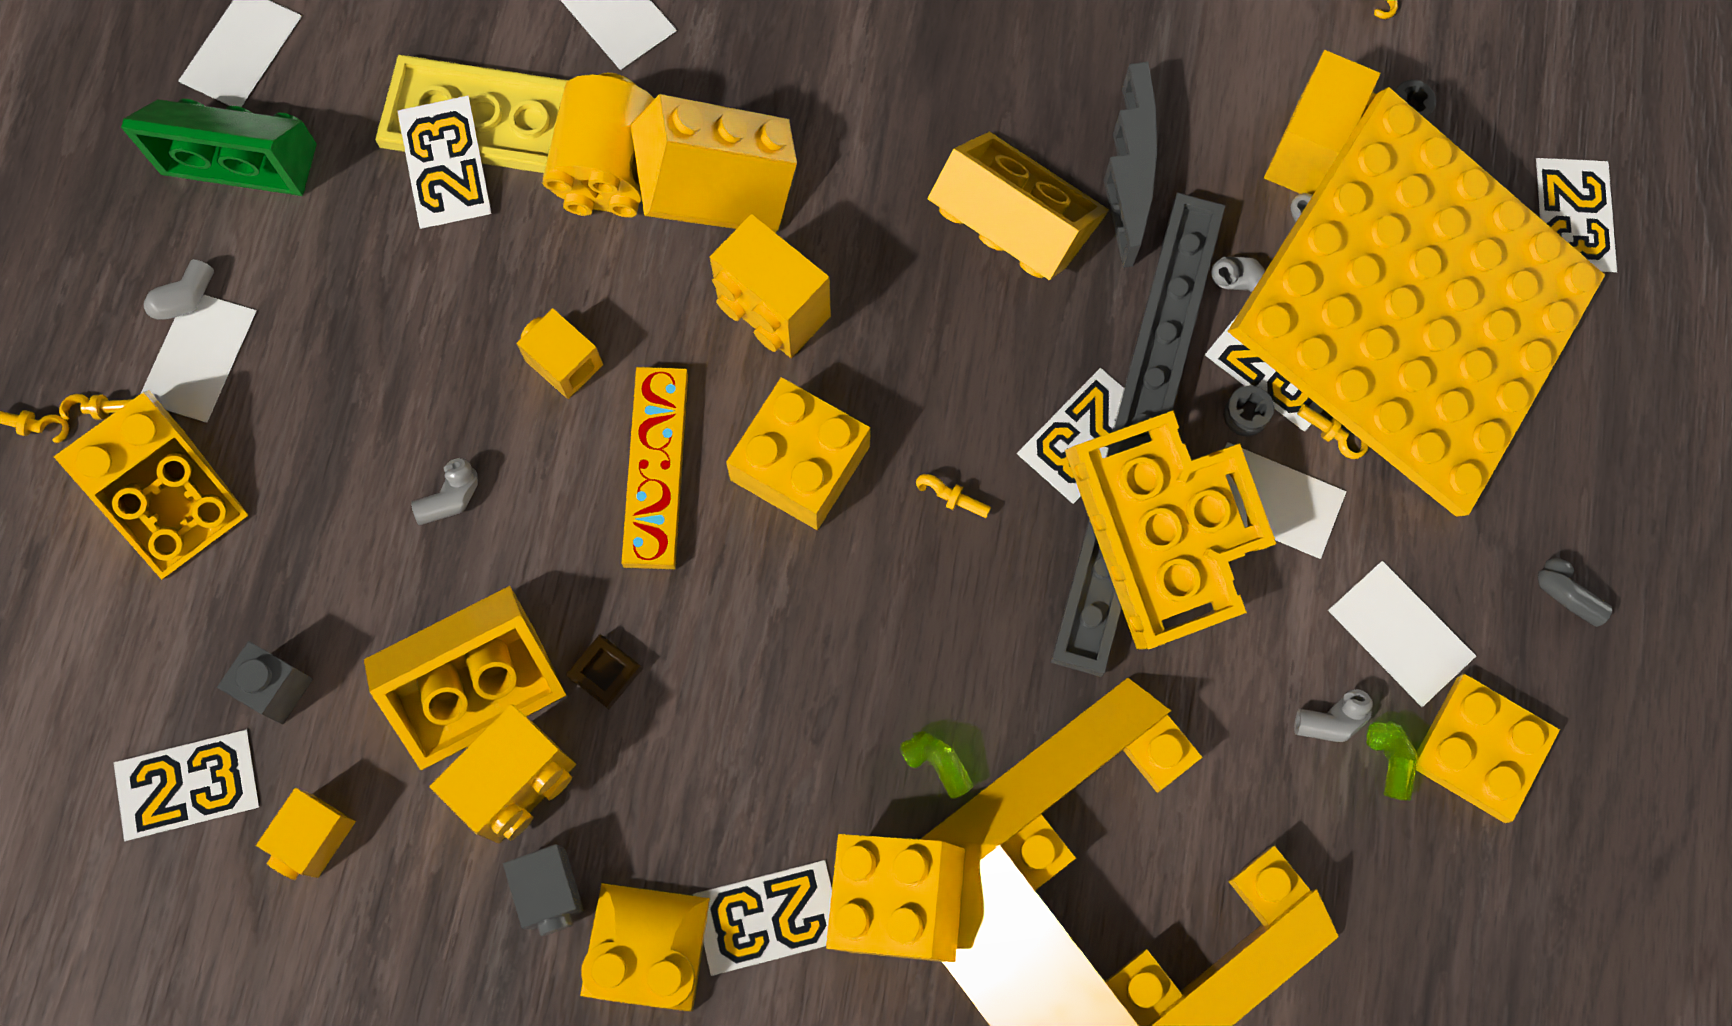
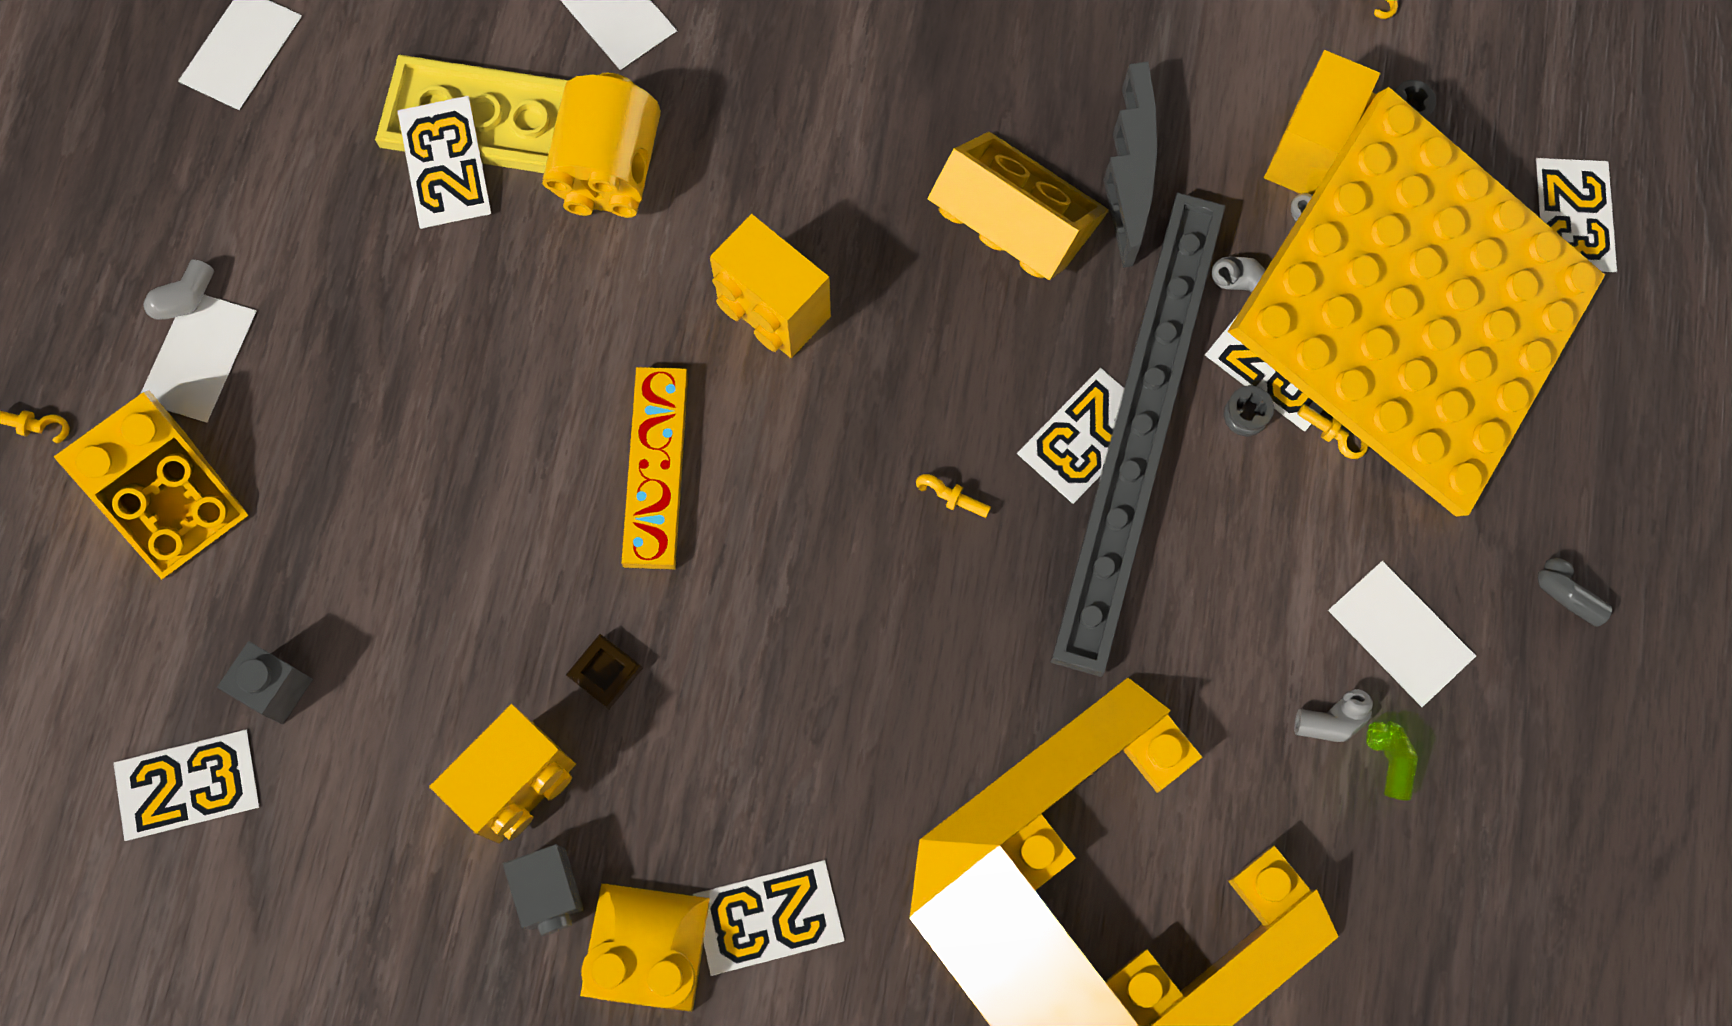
yellow hand [59,394,133,420] -> none
green slope [121,99,317,196] -> none
yellow brick [256,788,356,880] -> none
yellow slope [364,586,566,770] -> none
light grey arm [411,458,478,526] -> none
yellow brick [516,308,603,399] -> none
yellow slope [630,94,797,232] -> none
yellow brick [726,377,870,531] -> none
yellow brick [826,834,966,963] -> none
clear neon green arm [899,731,974,799] -> none
yellow piece [1065,411,1276,650] -> none
white sticker [1225,442,1347,559] -> none
yellow plate [1409,674,1560,823] -> none

